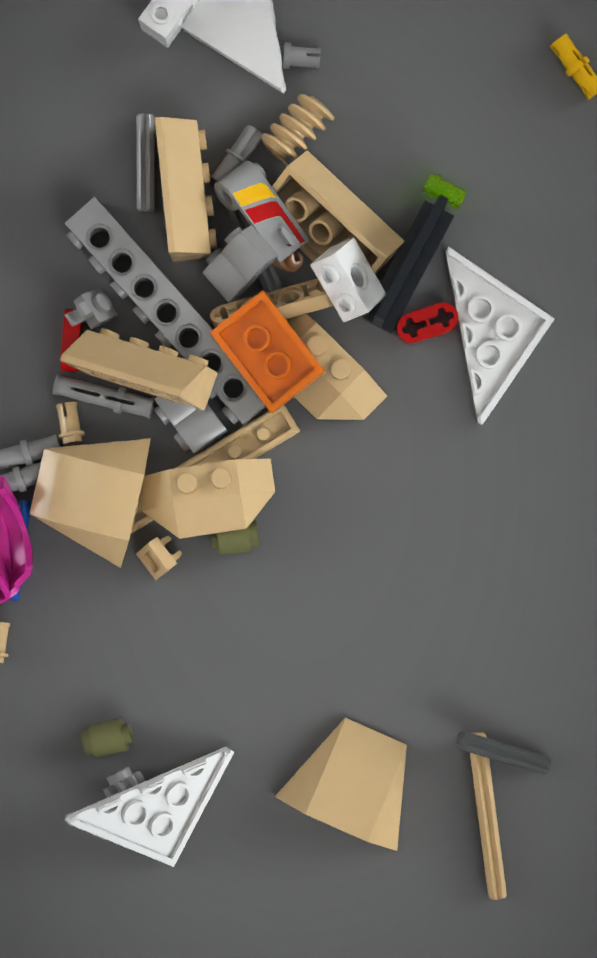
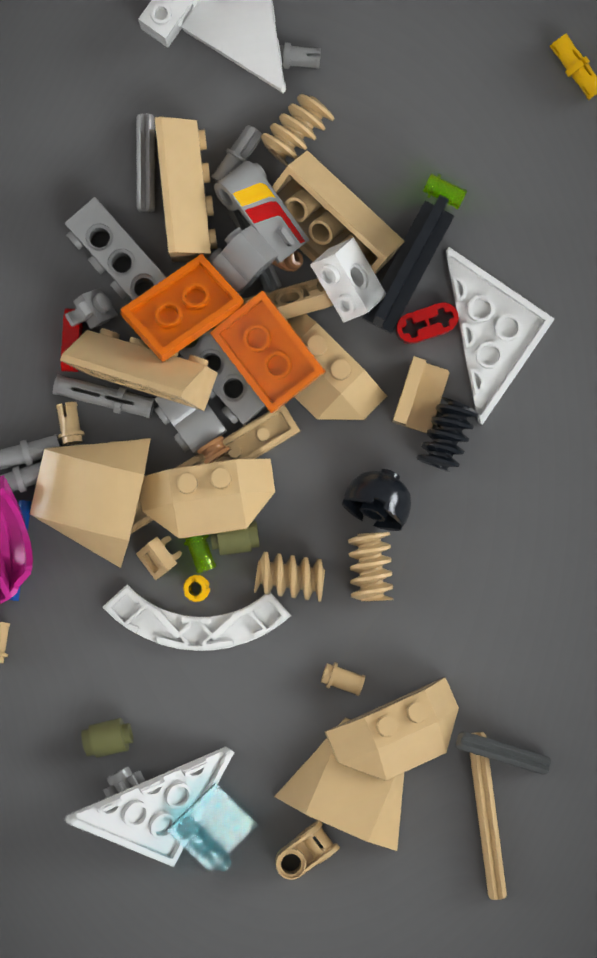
none -> white tile [102,584,292,651]
none -> orange plate [120,254,244,363]
none -> clear light blue hinge [166,783,258,871]
none -> clear neon green pin [183,535,217,574]
none -> yellow pin [183,575,210,602]
none -> medium nougat bush [197,435,231,464]
none -> tan piece [254,551,325,602]
none -> tan piece [275,820,340,880]
none -> tan pin [321,662,365,696]
none -> tan wedge [325,677,459,781]
none -> black cylinder [342,469,411,531]
none -> tan piece [348,532,394,601]
none -> tan panel [392,356,449,433]
none -> black piece [417,397,479,472]

